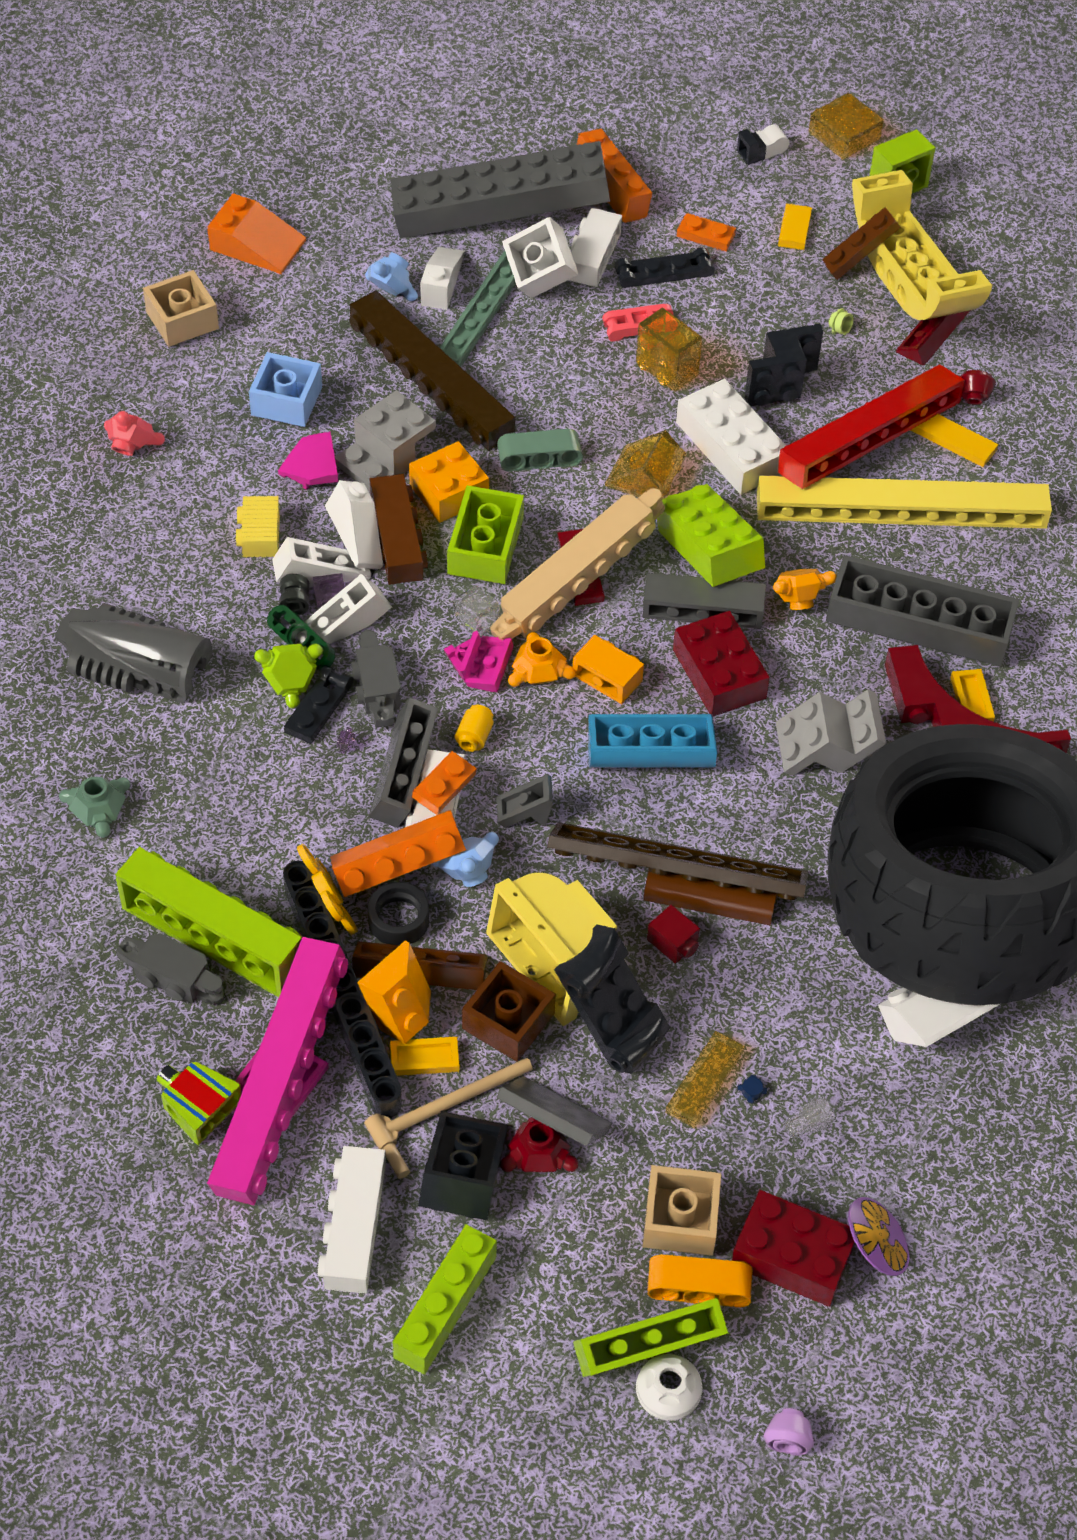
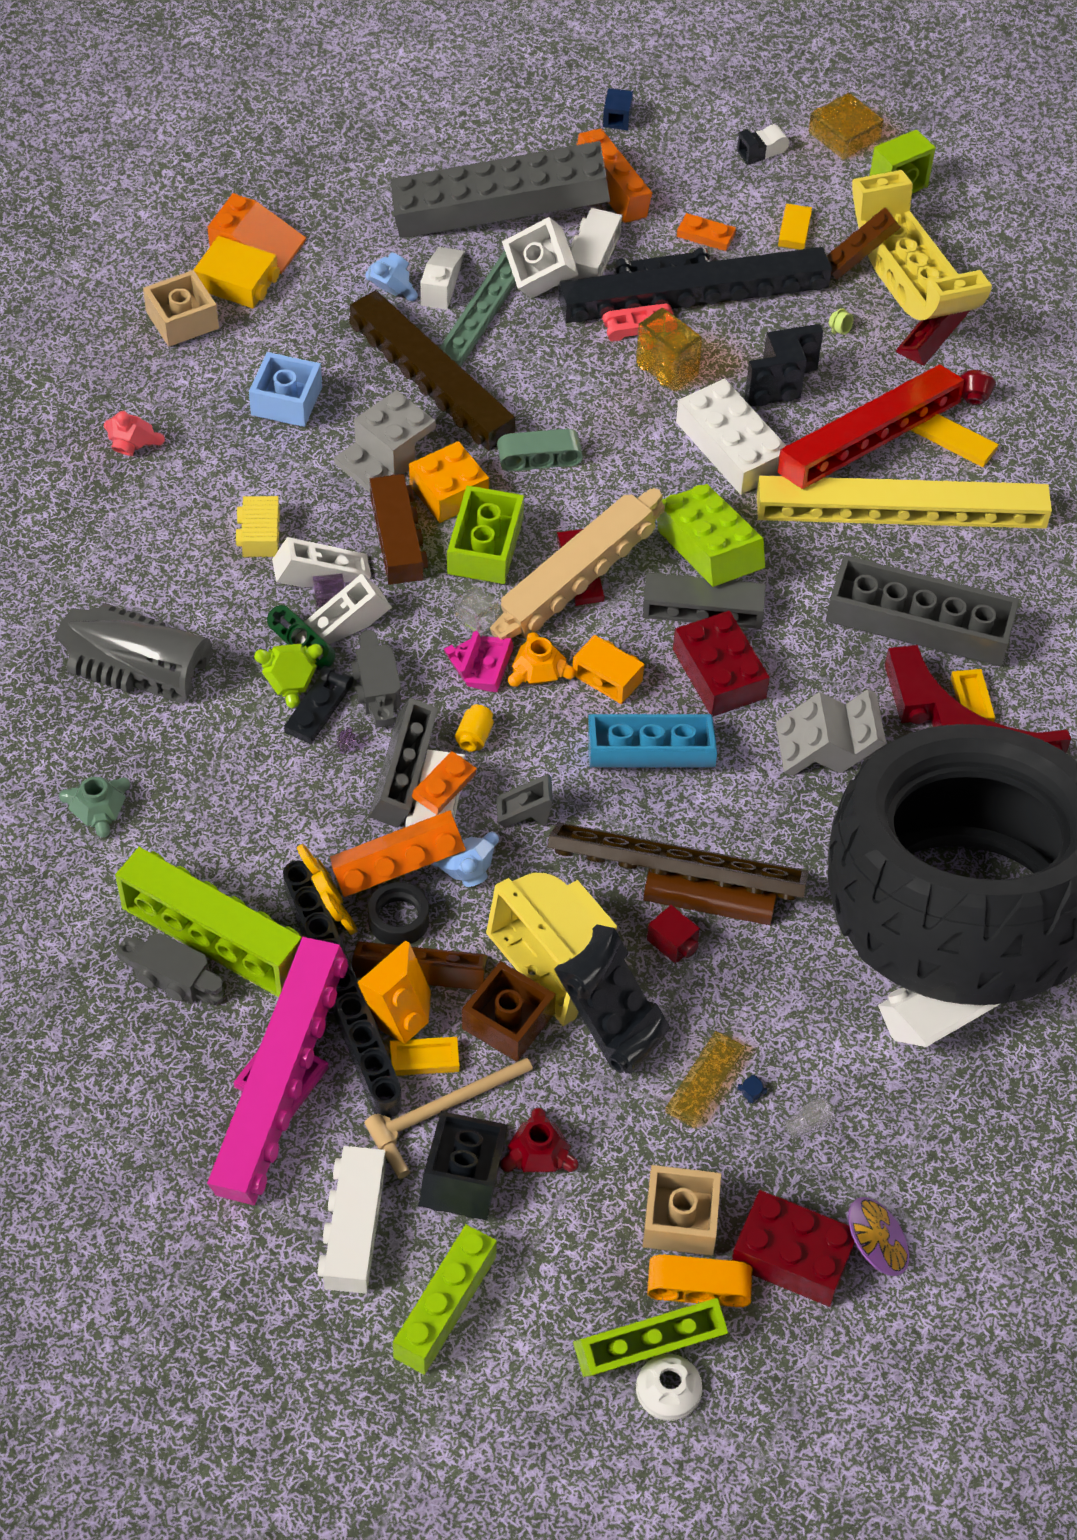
torso [157,1062,242,1146] -> none
dark pink slope [278,432,338,490] -> none
pearl dark grey wheel [279,574,310,615] -> none
white slope [325,480,383,569] -> none
dark grey tile [497,1076,612,1146] -> none
clear yellow slope [605,430,686,497] -> none
lavender cone [764,1408,814,1455] -> none
light orange rock [773,569,837,610] -> none
none -> yellow brick [193,236,280,309]
none -> black brick [559,247,832,323]
none -> dark blue brick [603,88,634,130]

